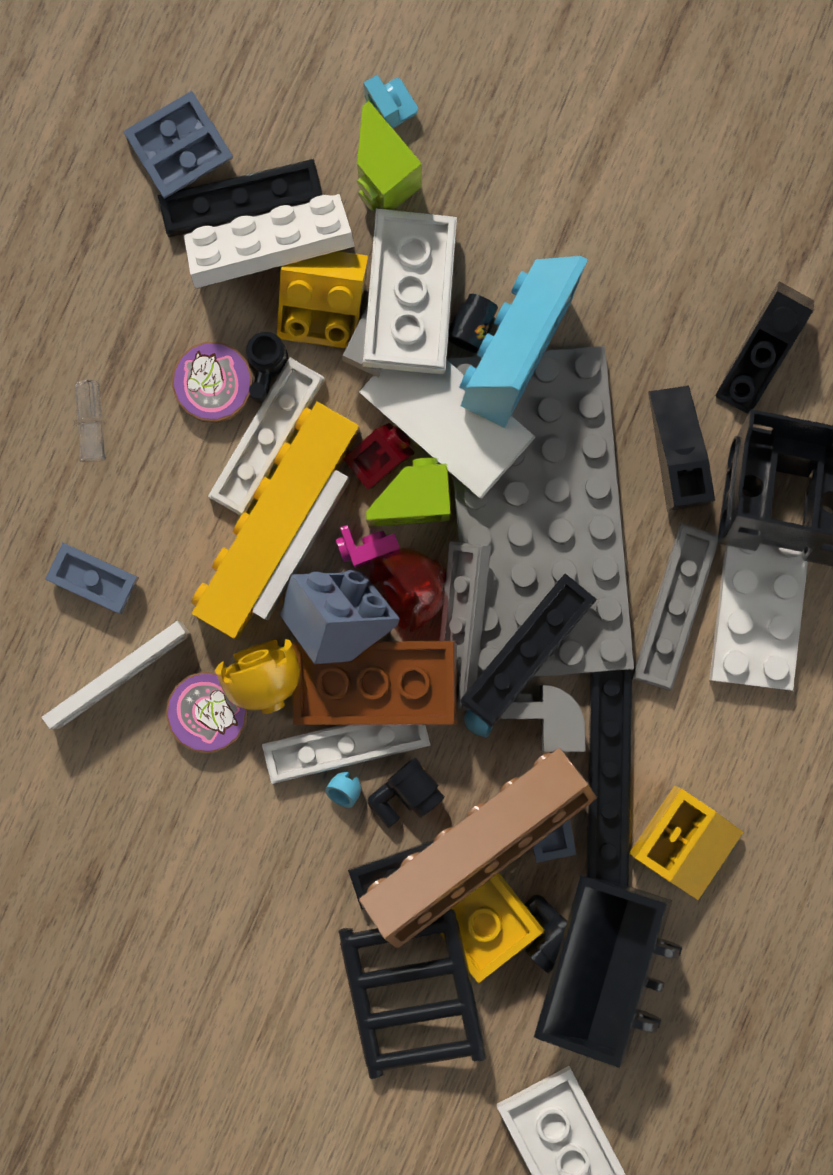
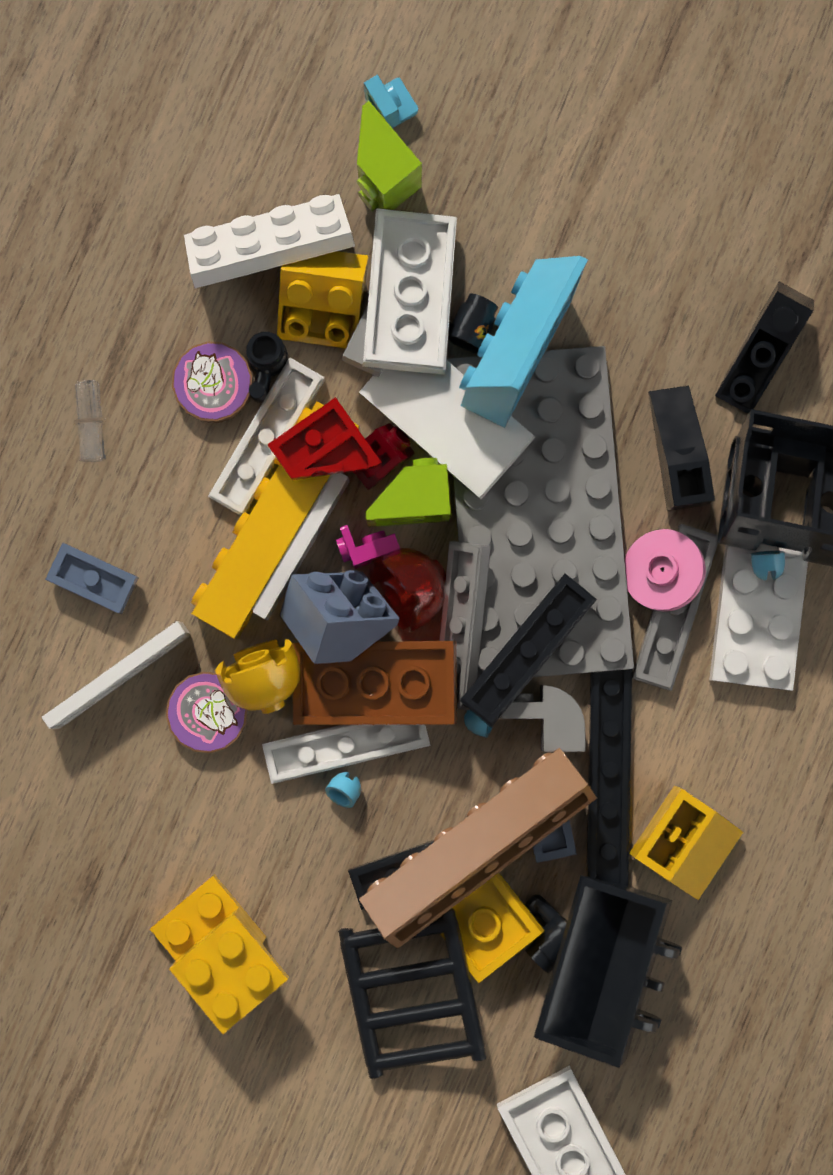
sand blue slope [123,91,233,199] -> none
black tile [157,159,323,238] -> none
black piece [368,757,445,828] -> none
none -> yellow bracket [150,874,289,1034]
none -> red wing [267,397,382,480]
none -> bright pink piece [624,529,706,612]
none -> medium azure hinge [751,550,785,581]

